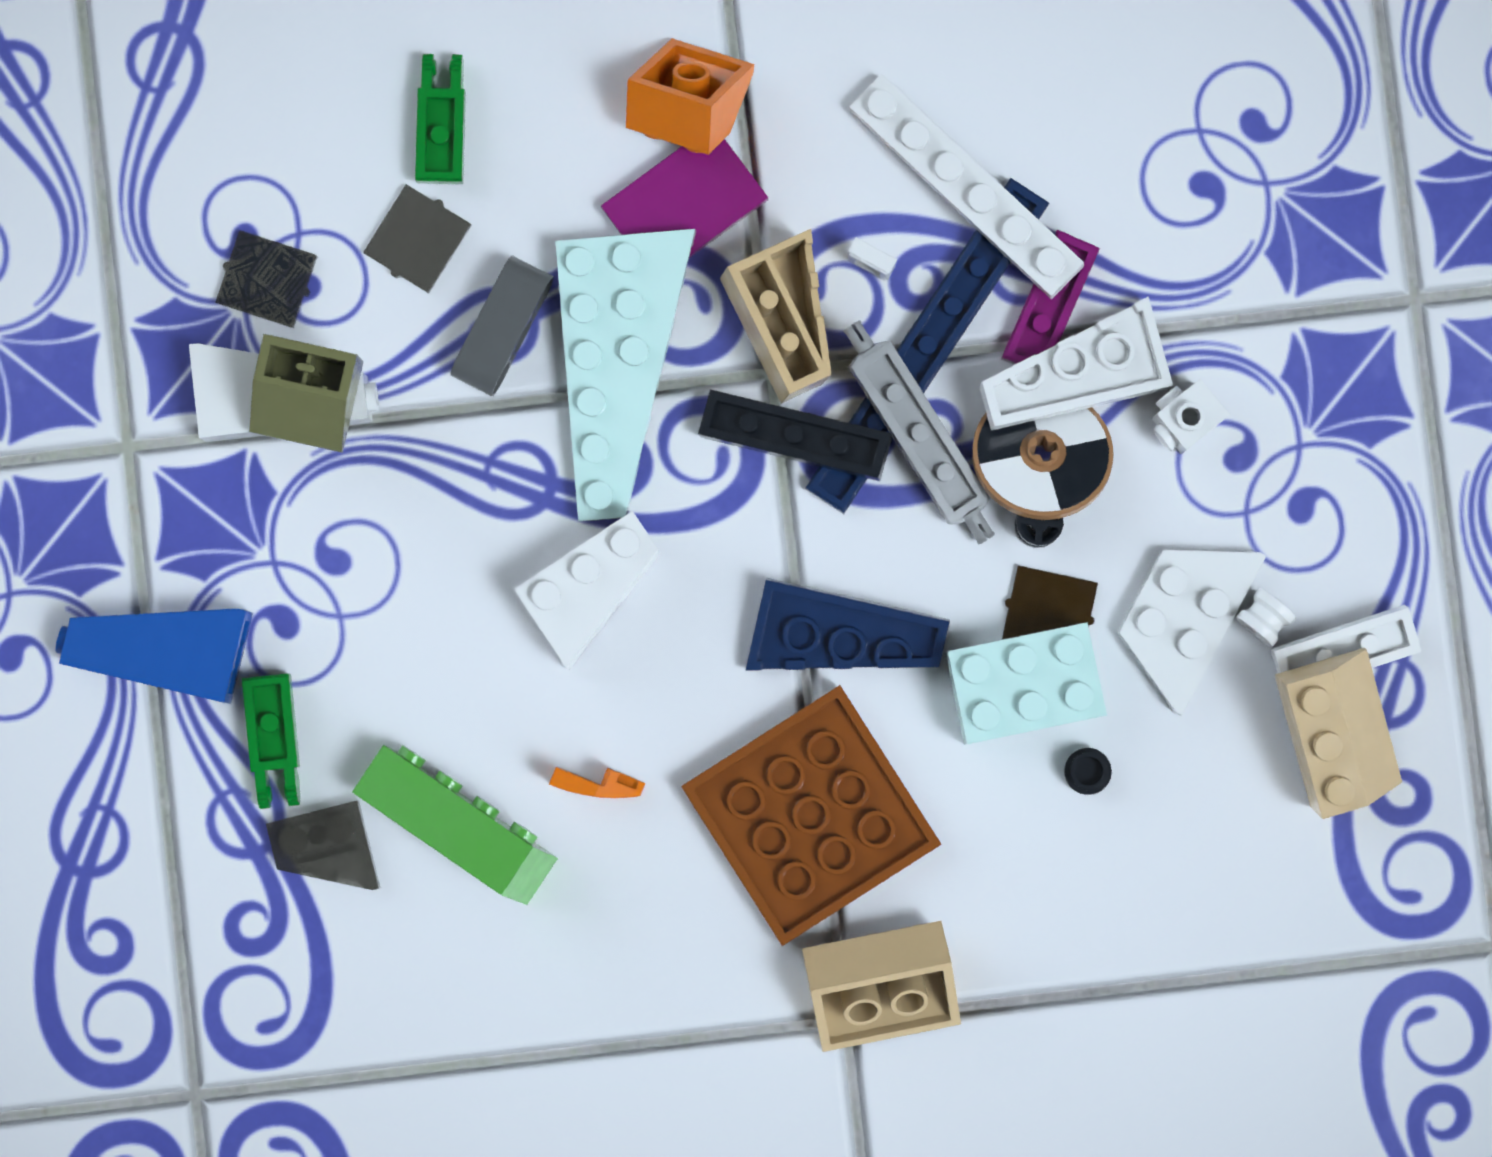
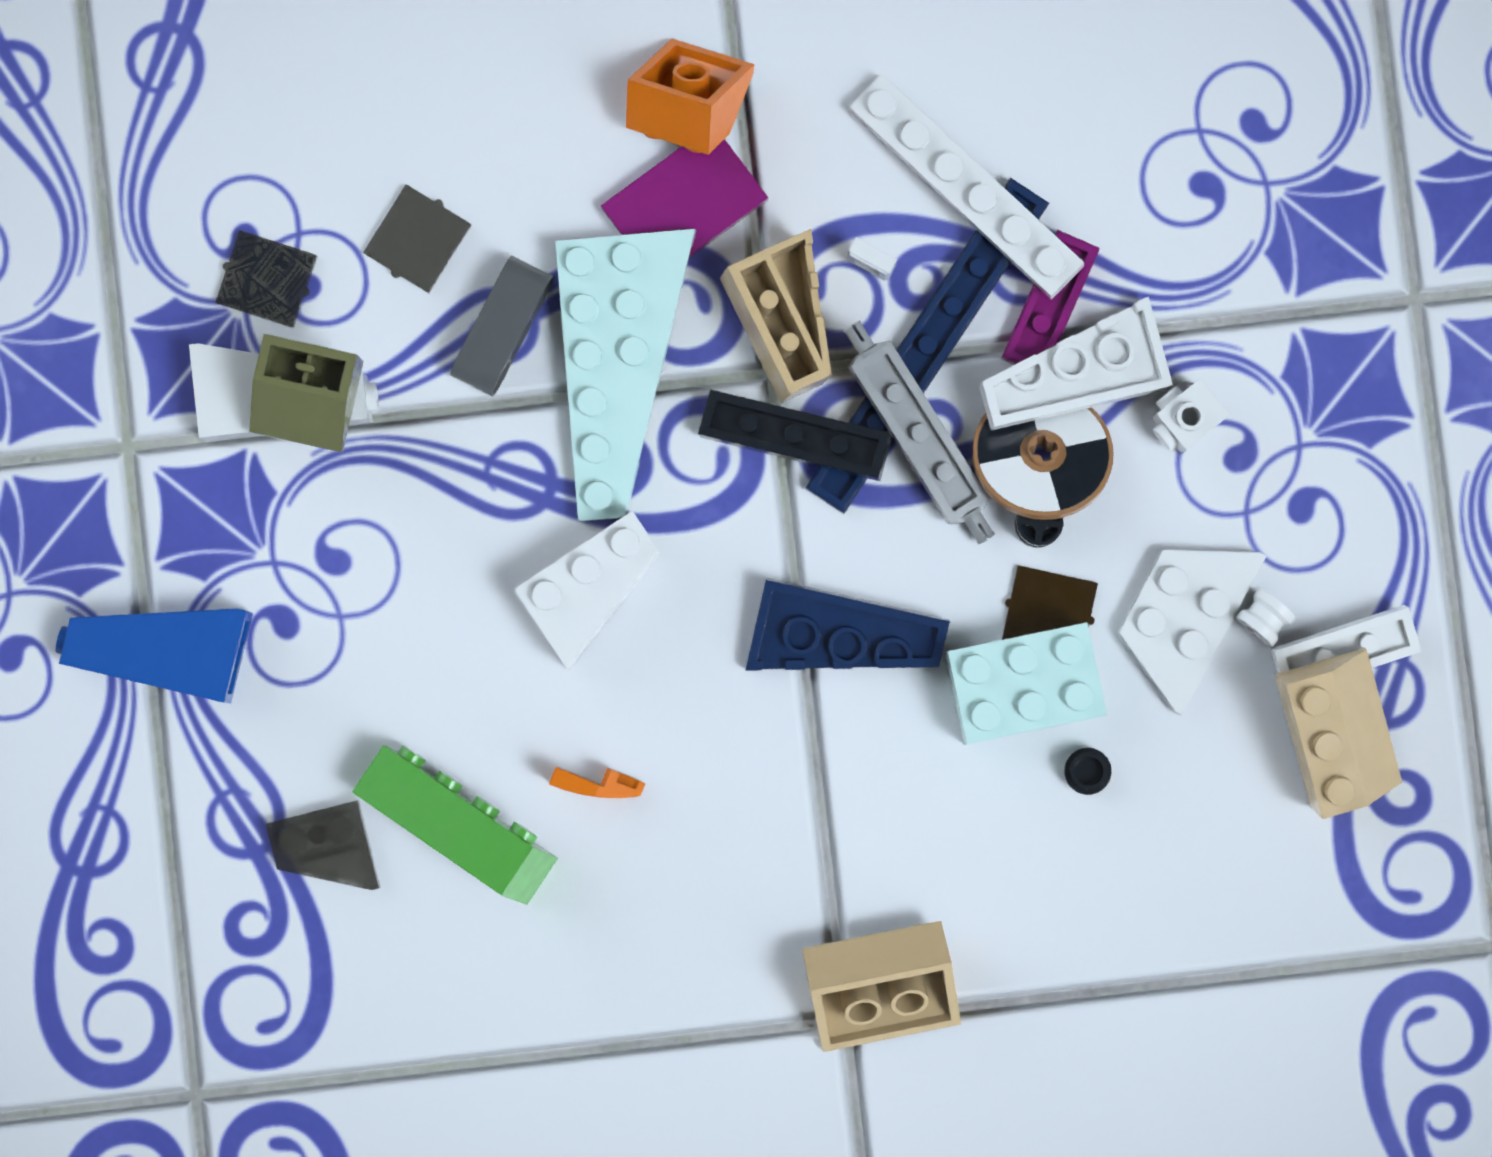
green hinge [242,673,301,809] -> none
green hinge [415,54,466,184] -> none
dark orange plate [681,685,942,946] -> none

